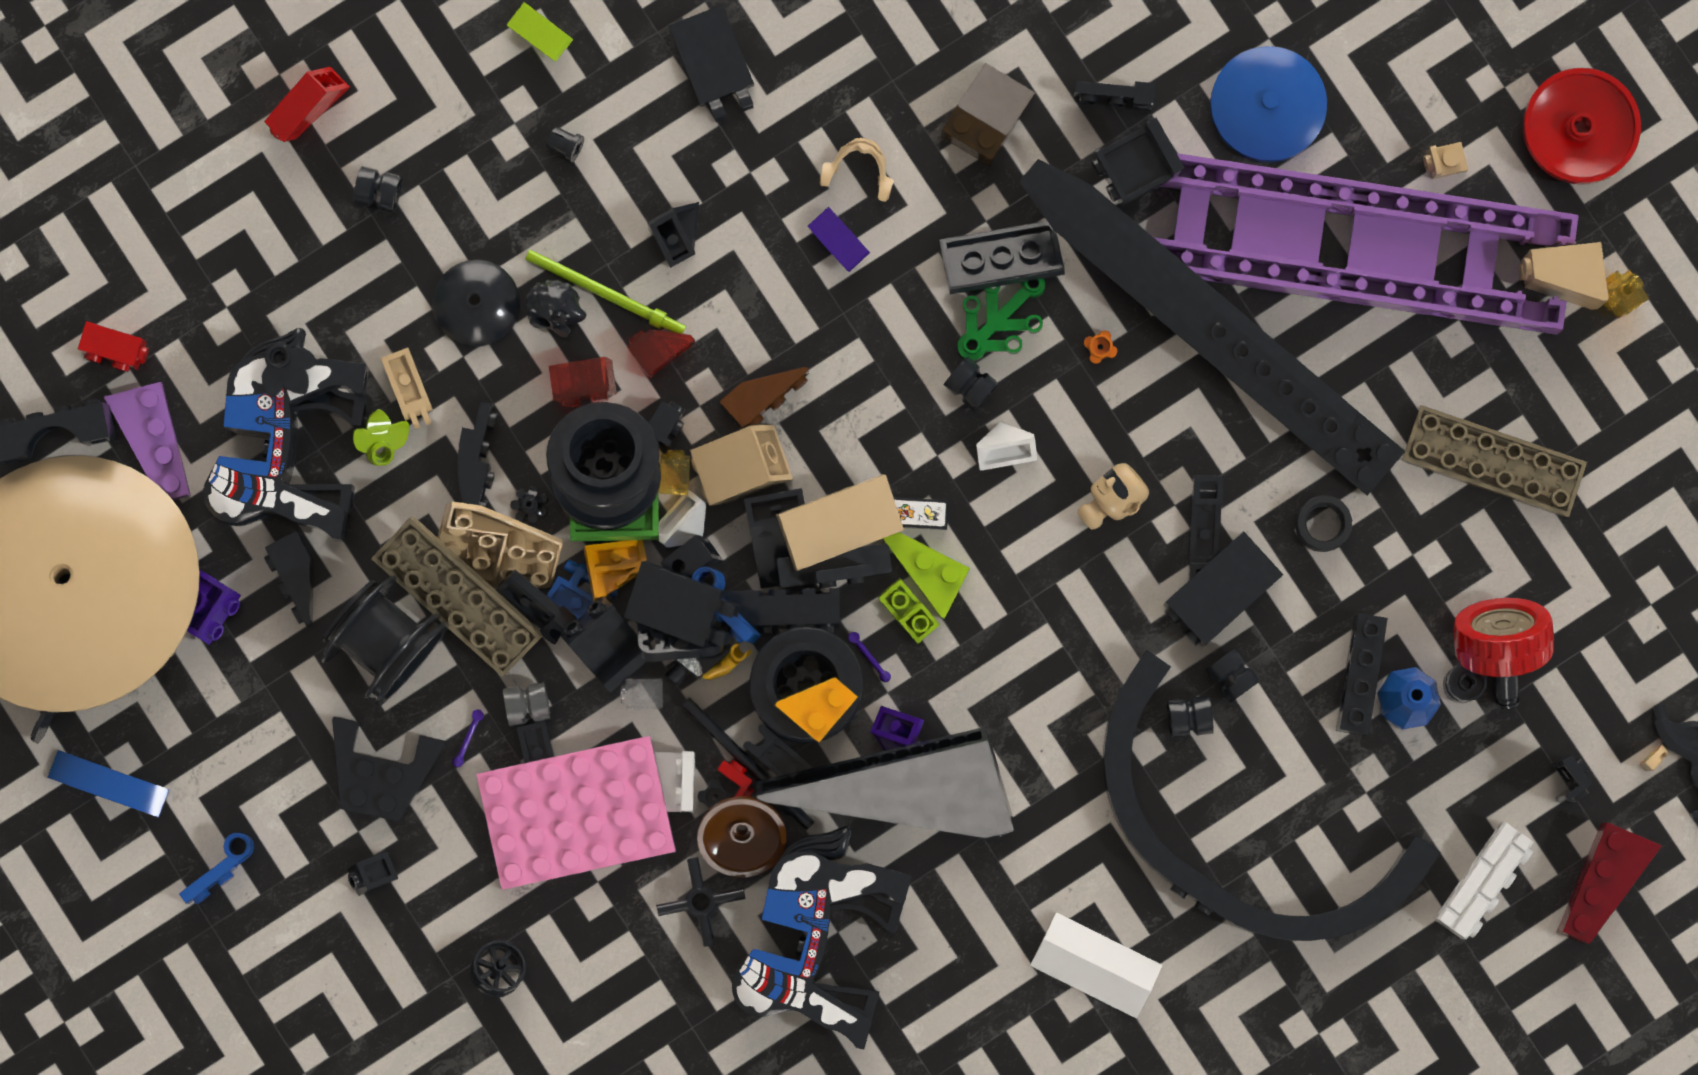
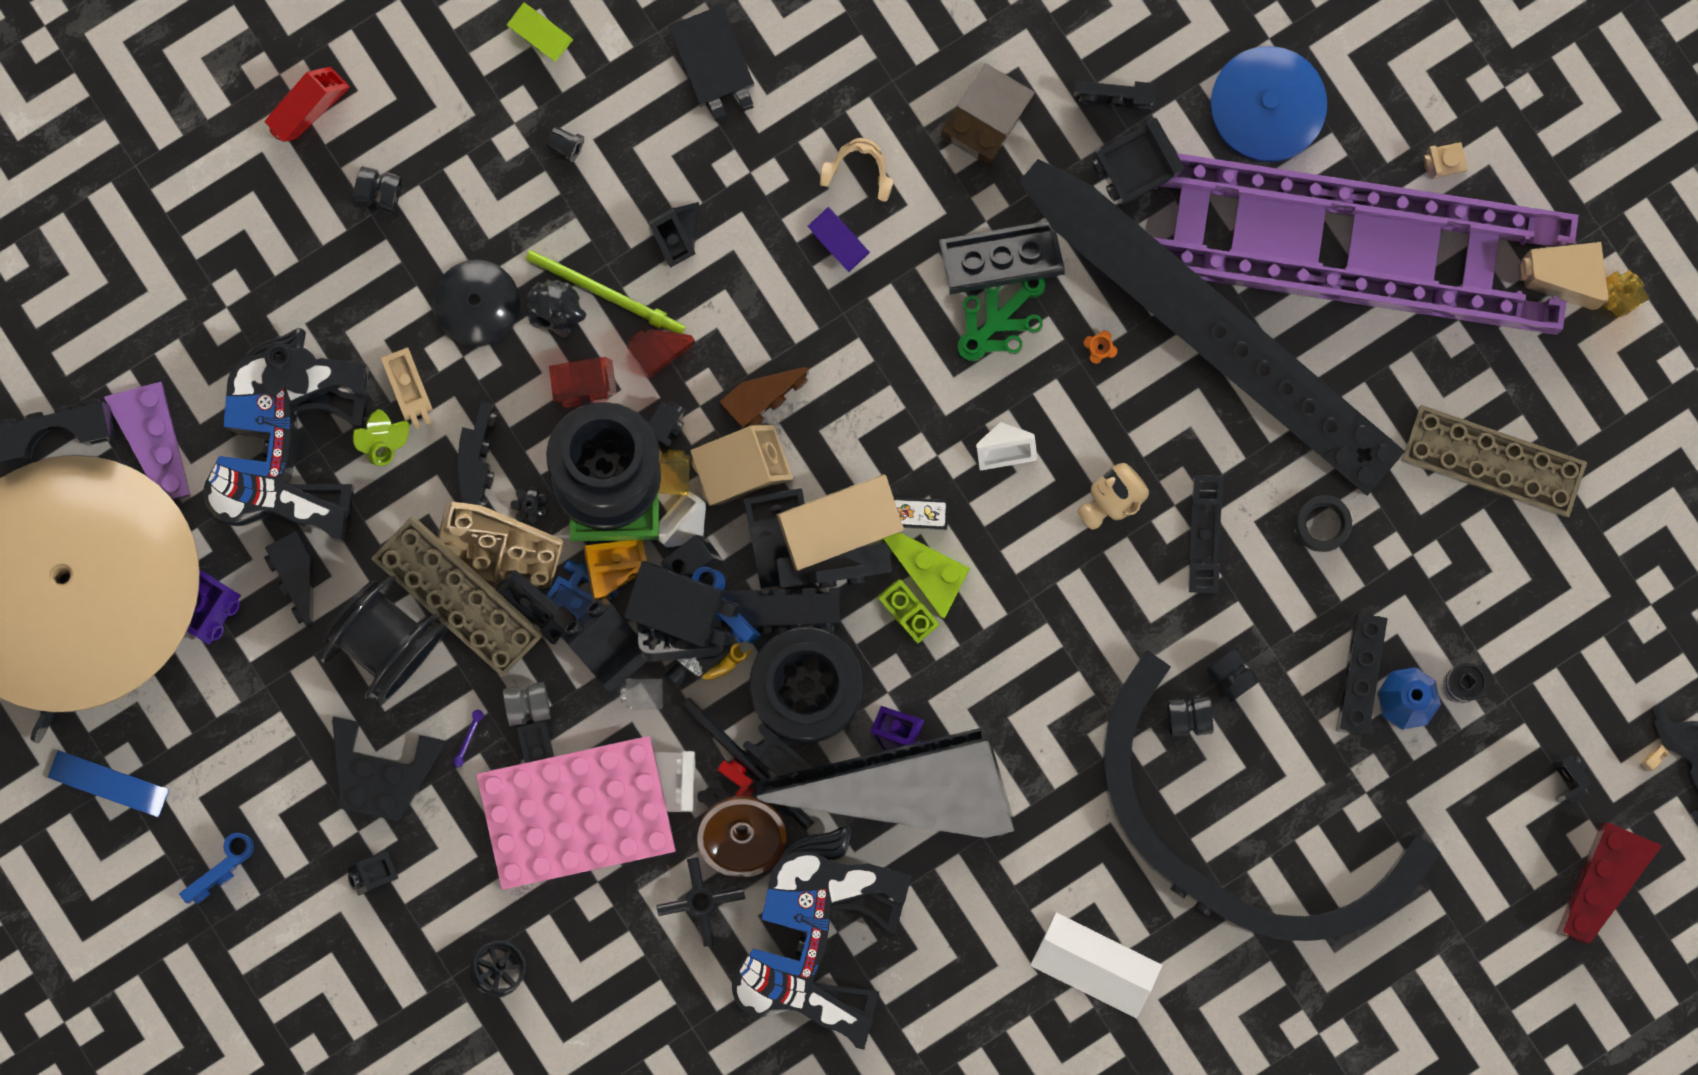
red brick [77,321,149,372] -> none
light orange wing [775,677,858,743] -> none
dark purple hinge [848,632,891,683] -> none
black wheel [943,357,999,412] -> none
black panel [1163,531,1284,647] -> none
white brick [1434,822,1533,939] -> none
red wheel [1454,598,1554,710] -> none
red dish [1523,68,1641,185] -> none

